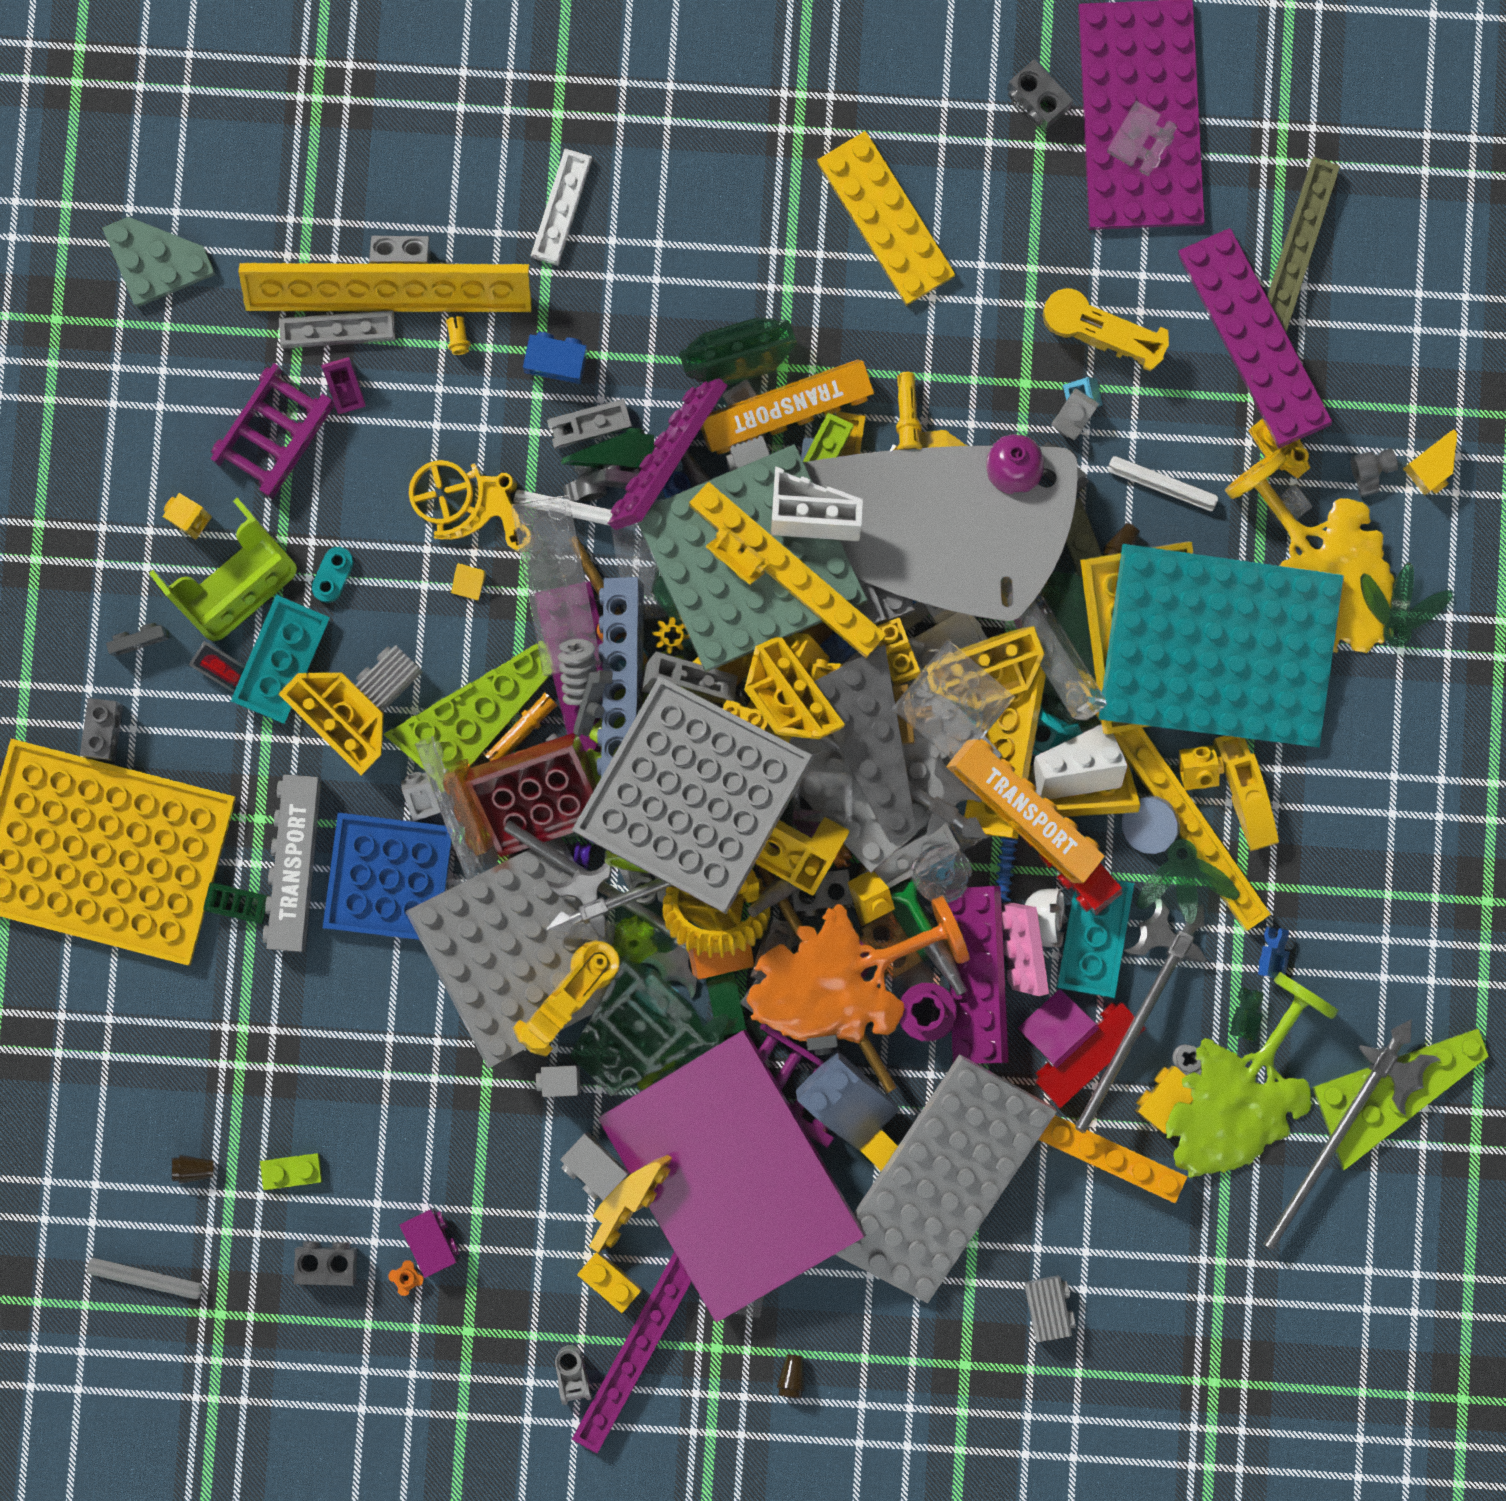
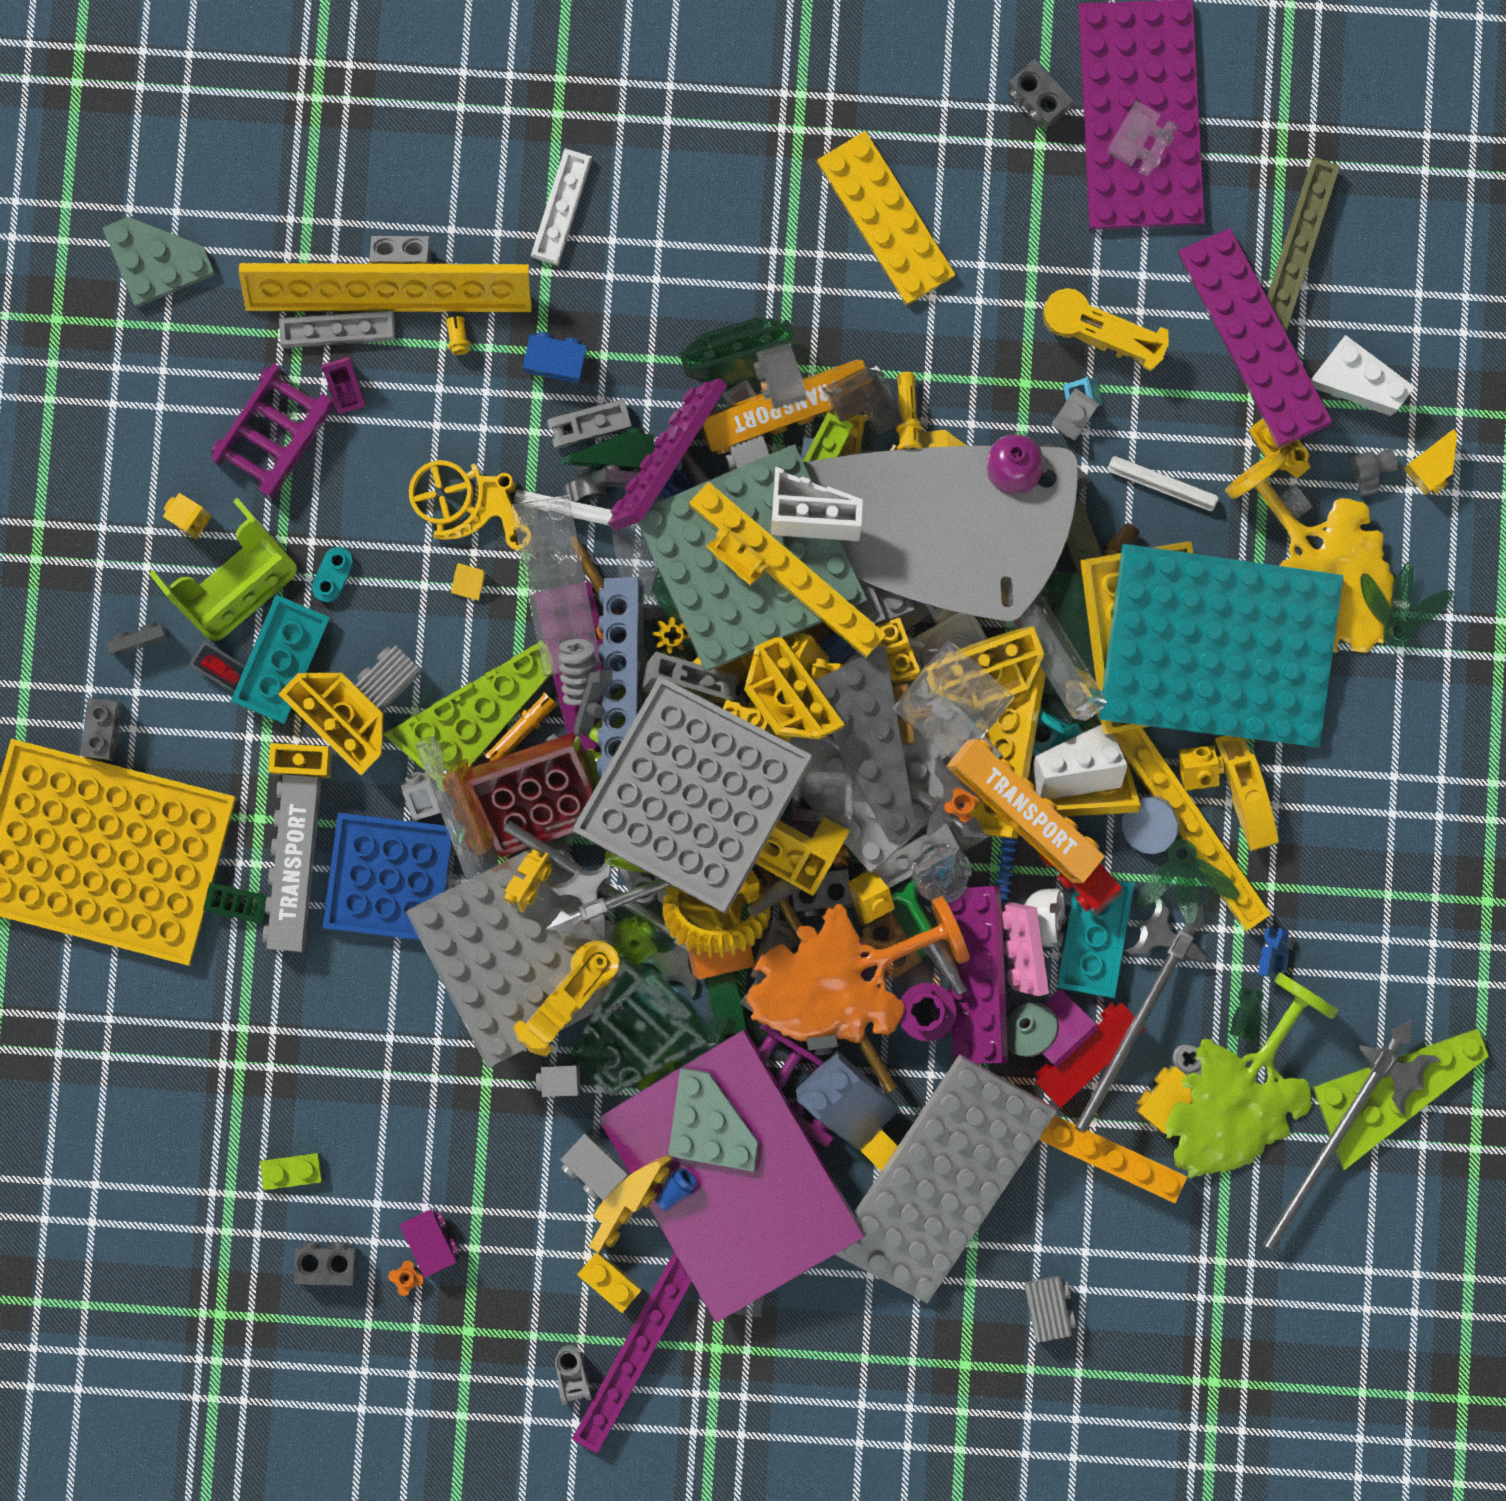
light grey axle [87,1258,202,1299] -> none
dark brown cone [172,1155,213,1184] -> none
dark purple bush [574,841,592,869] -> none
dark brown cone [776,1354,805,1399] -> none
none -> yellow brick [268,743,333,778]
none -> yellow hinge [503,850,552,913]
none -> blue cone [655,1168,697,1211]
none -> sand green plate [668,1067,760,1172]
none -> clear brick [753,343,807,409]
none -> clear smoke brick [822,363,904,435]
none -> orange plate [944,788,979,823]
none -> sand green dish [1006,1002,1058,1057]
none -> white wedge [1311,335,1415,416]

